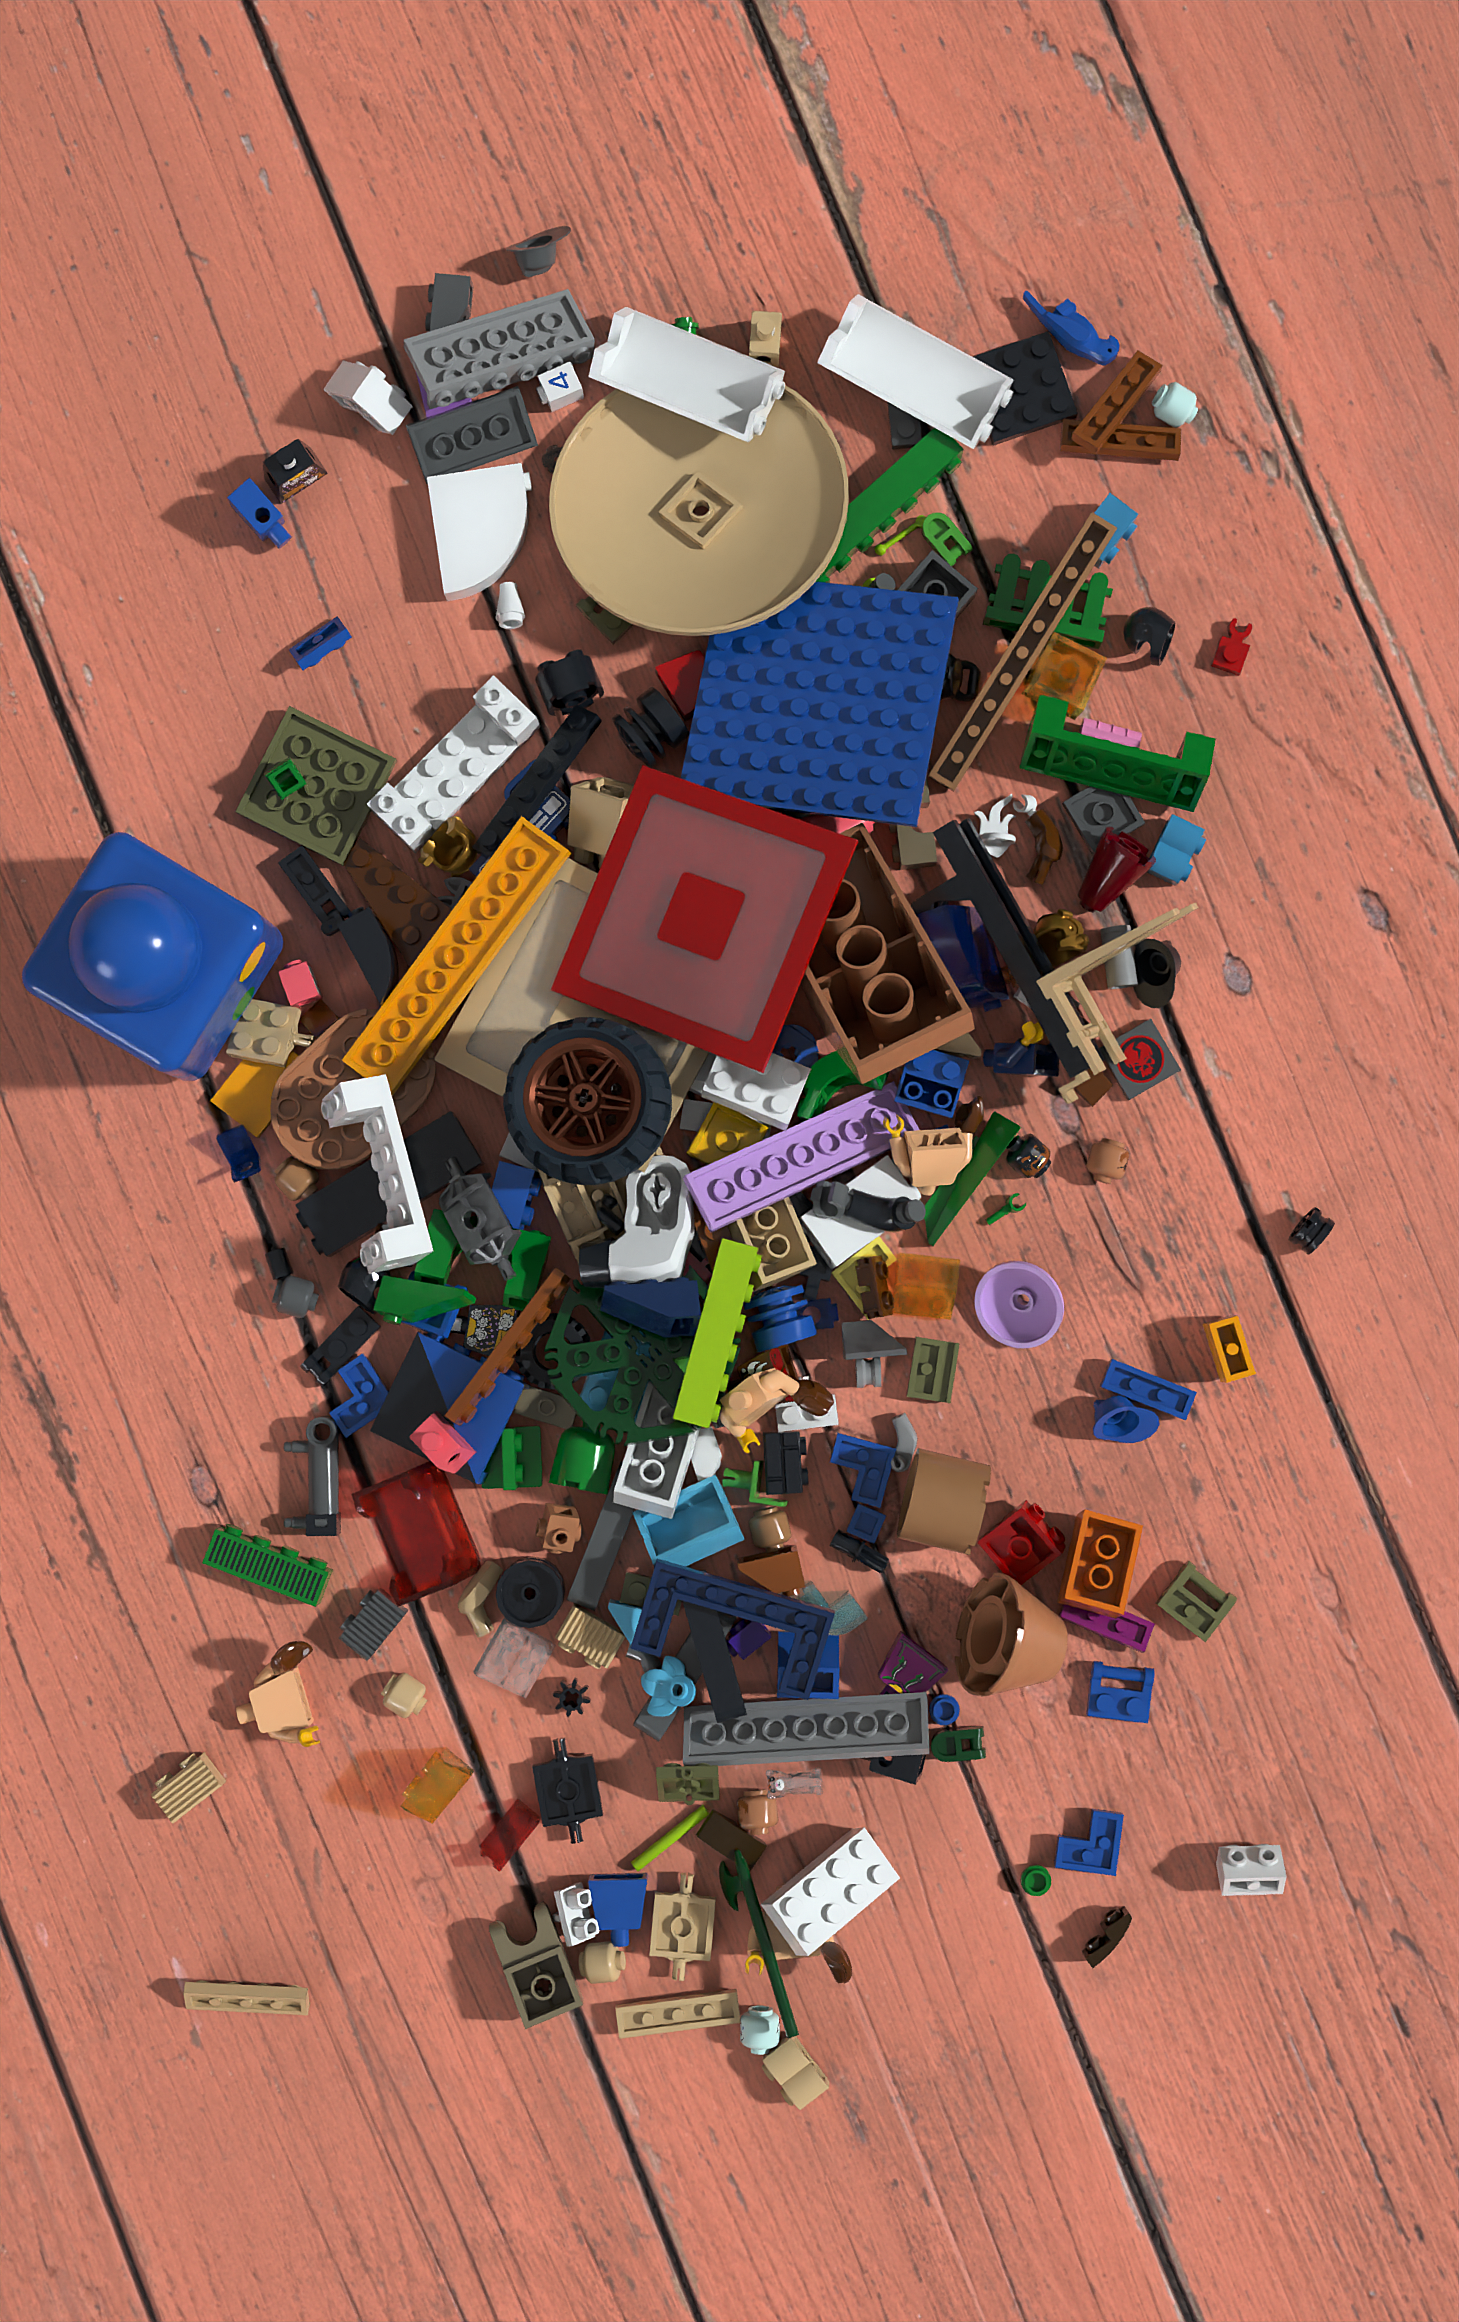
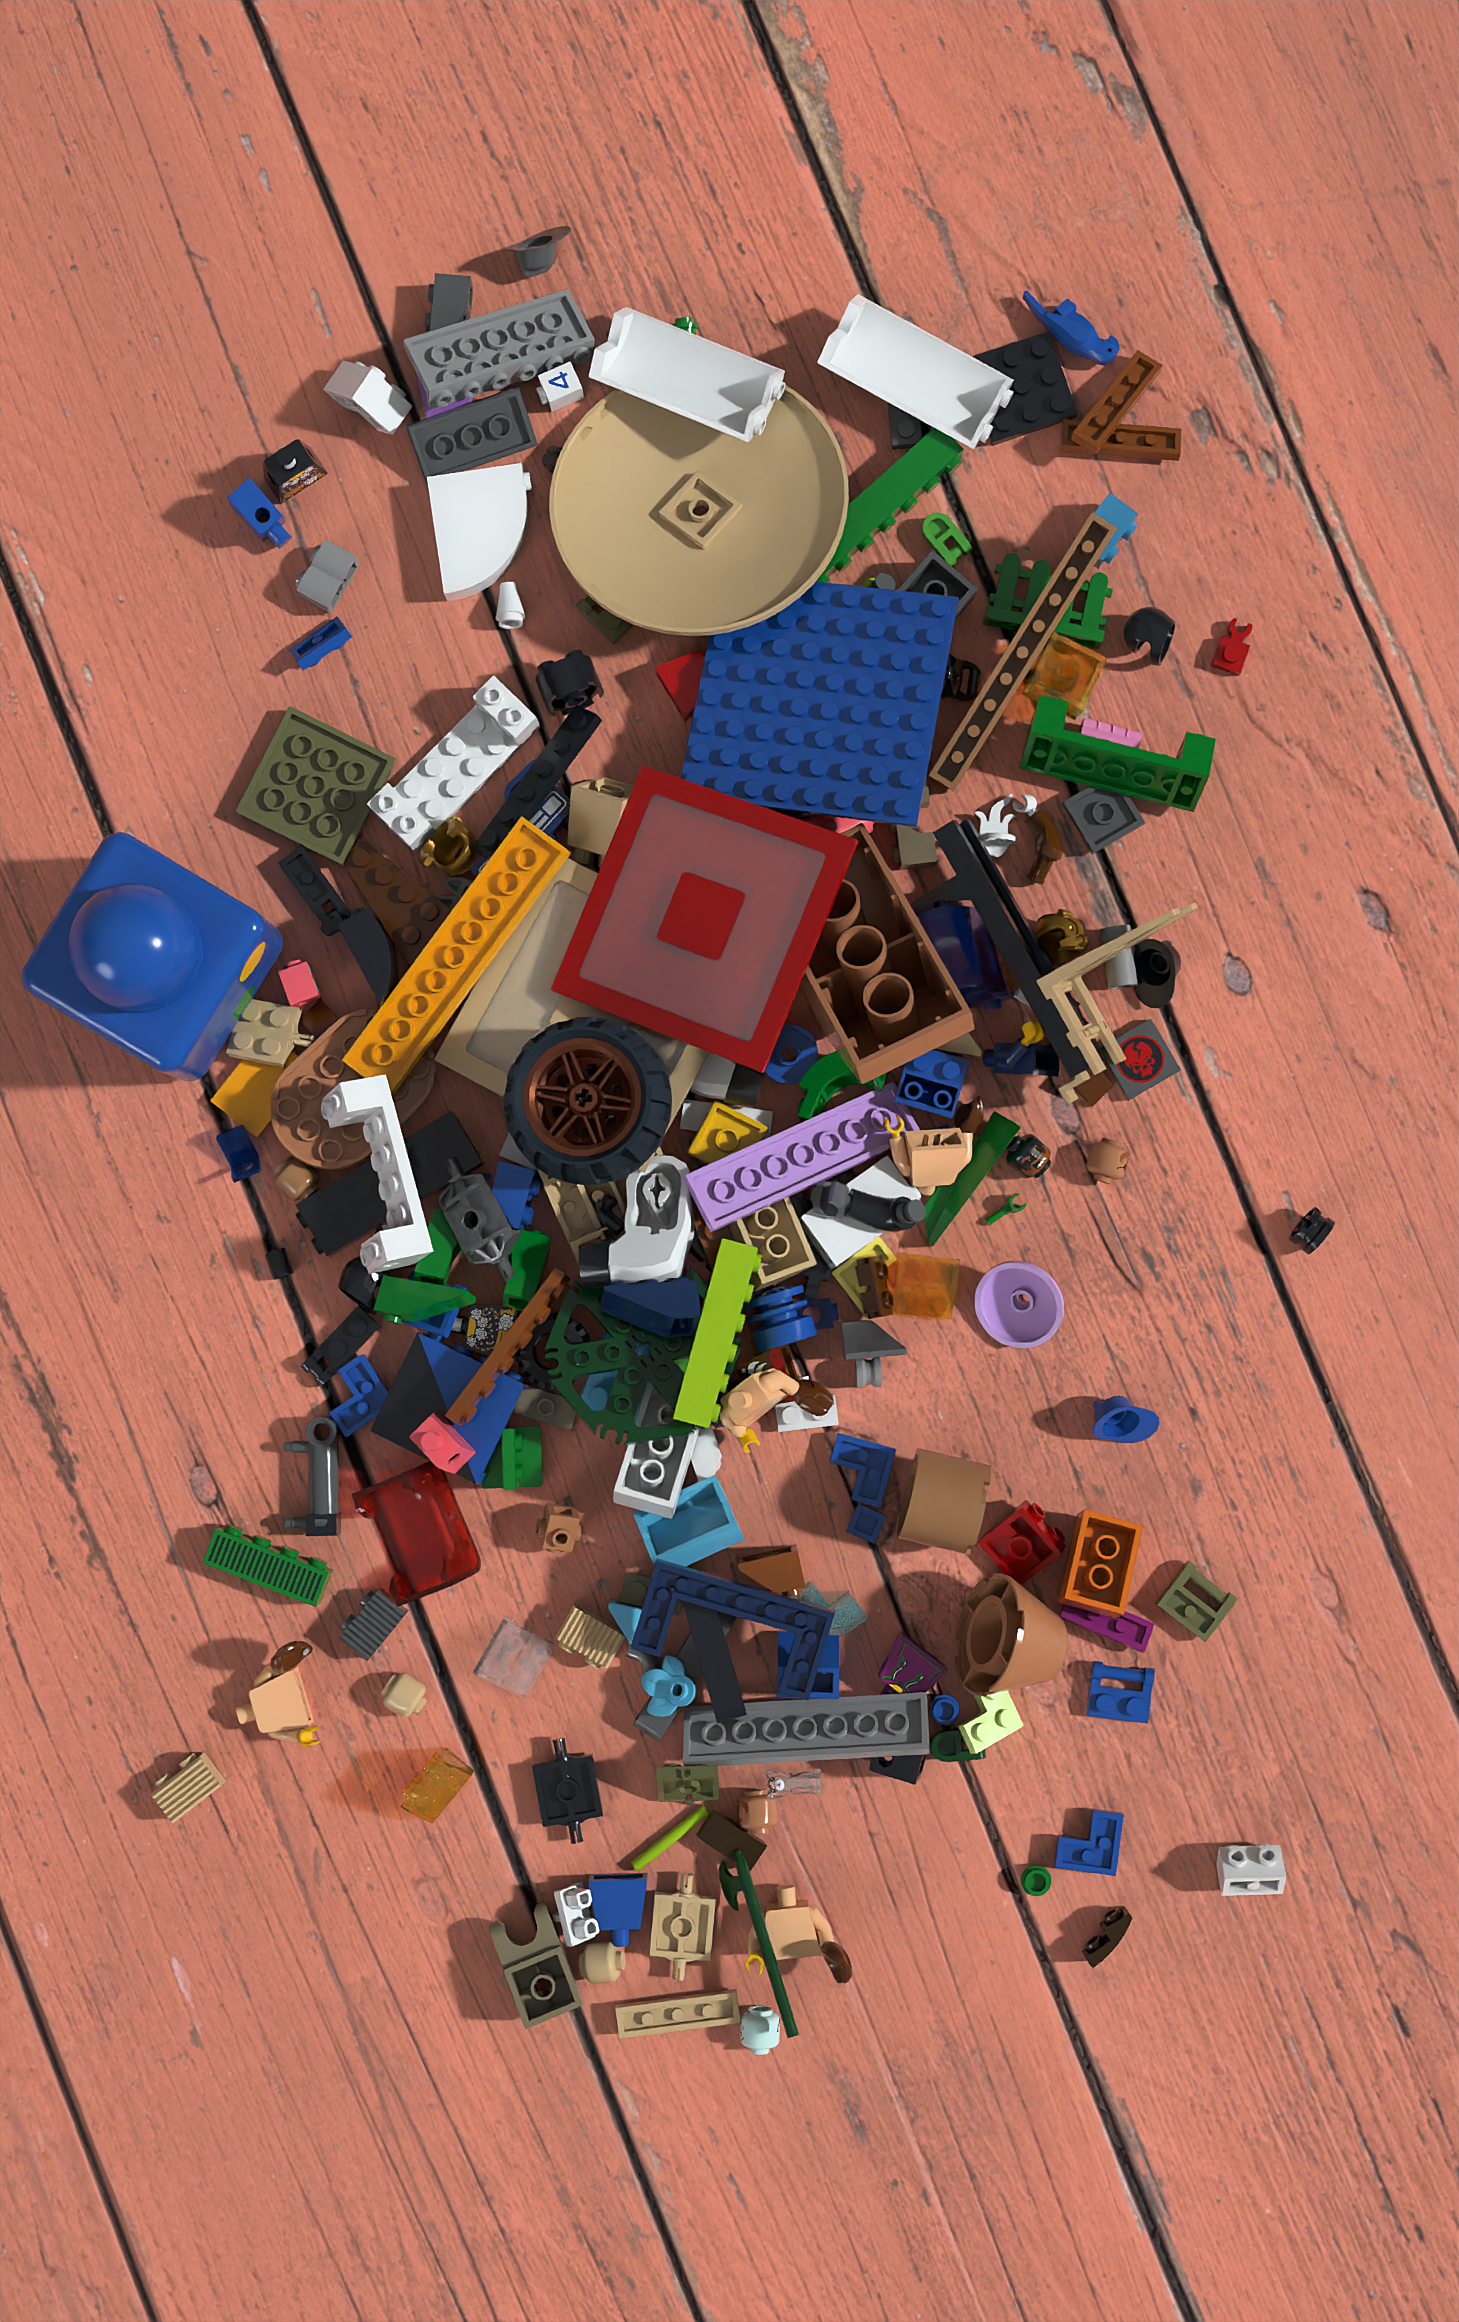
tan plate [183,1980,310,2015] -> none
green brick [264,757,307,800] -> none
dark grey head [272,1275,319,1318] -> none
tan arm [458,1561,503,1637] -> none
clear red hinge [479,1798,541,1872] -> none
black wheel [496,1556,566,1628] -> none
green cylinder [548,1422,615,1495] -> none
black gear [553,1677,591,1717] -> none
dark grey beam [567,1461,635,1611] -> none
black wheel [612,687,690,768] -> none
white brick [701,1053,811,1131] -> none
bright green bracket [722,1460,788,1507] -> none
dark purple brick [726,1619,772,1660] -> none
medium nougat head [748,1506,791,1553] -> none
tan torso [749,311,782,368] -> none
white brick [761,1827,900,1956] -> none
tan brick [762,2036,829,2110] -> none
black brick [763,1430,808,1495] -> none
black axle [829,1529,889,1573] -> none
lime hinge [875,515,926,556] -> none
light grey arm [891,1413,918,1472] -> none
olive plate [906,1337,960,1403] -> none
dark red cone [1078,827,1156,913] -> none
blue plate [1100,1359,1197,1420] -> none
dark azure brick [1147,814,1206,886] -> none
light aqua head [1152,382,1198,428] -> none
light orange brick [1203,1315,1256,1383] -> none
none -> light grey brick [295,540,360,613]
none -> yellowish green plate [958,1691,1024,1754]

